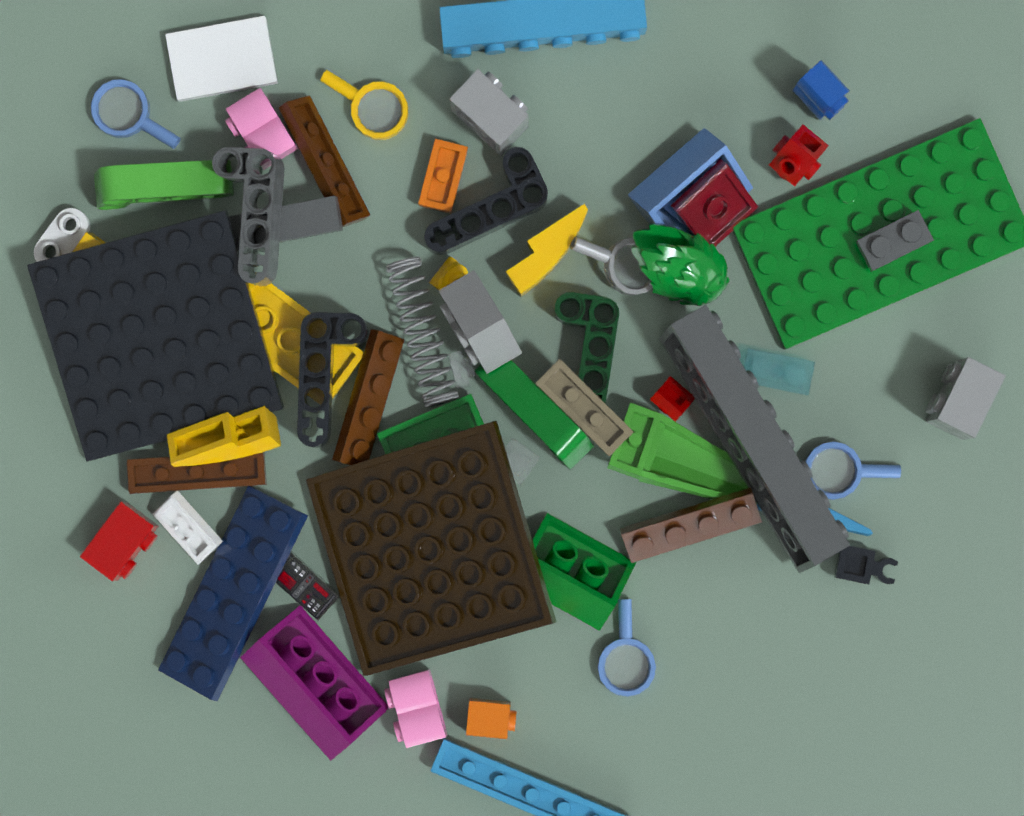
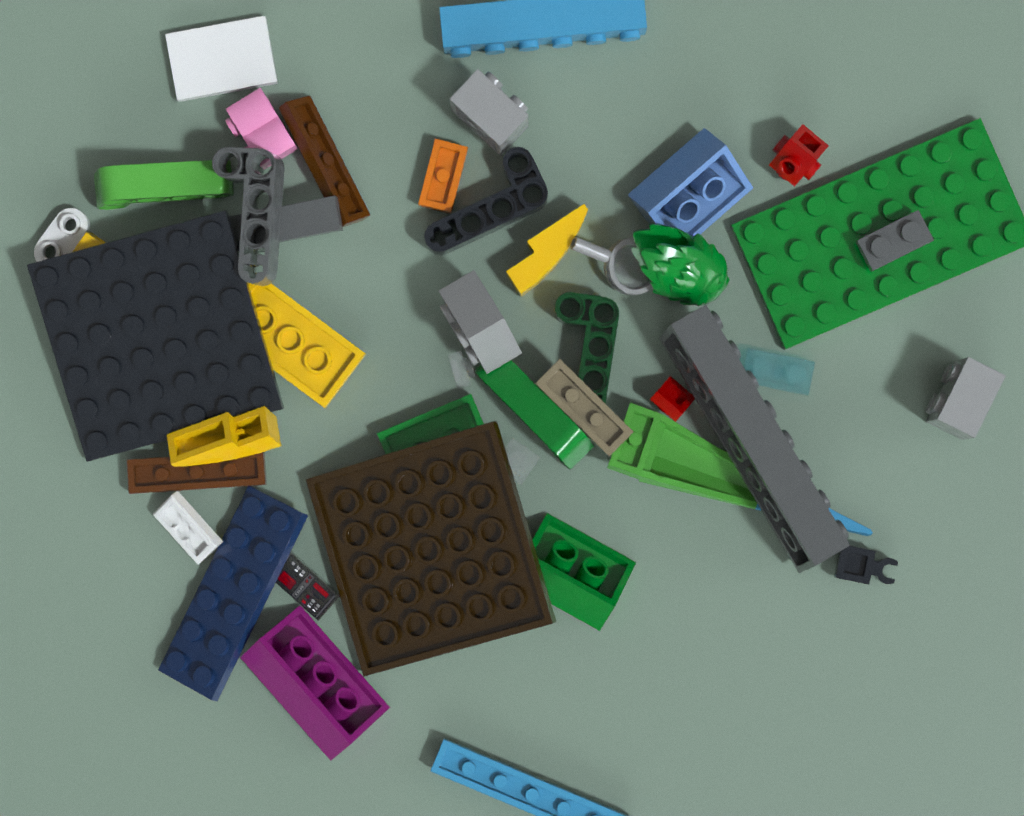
red brick [80,501,159,582] -> none
piece [91,79,181,149] -> none
black beam [297,312,369,448] -> none
piece [320,70,408,140] -> none
reddish brown plate [332,329,405,465] -> none
bright pink brick [384,669,448,748] -> none
light grey piece [385,257,459,407] -> none
yellow plate [429,256,468,290] -> none
orange brick [466,698,517,739] -> none
piece [597,599,656,697] -> none
reddish brown plate [620,487,762,563] -> none
dark red tile [671,159,758,247] -> none
blue brick [792,60,850,120] -> none
piece [805,442,901,500] -> none

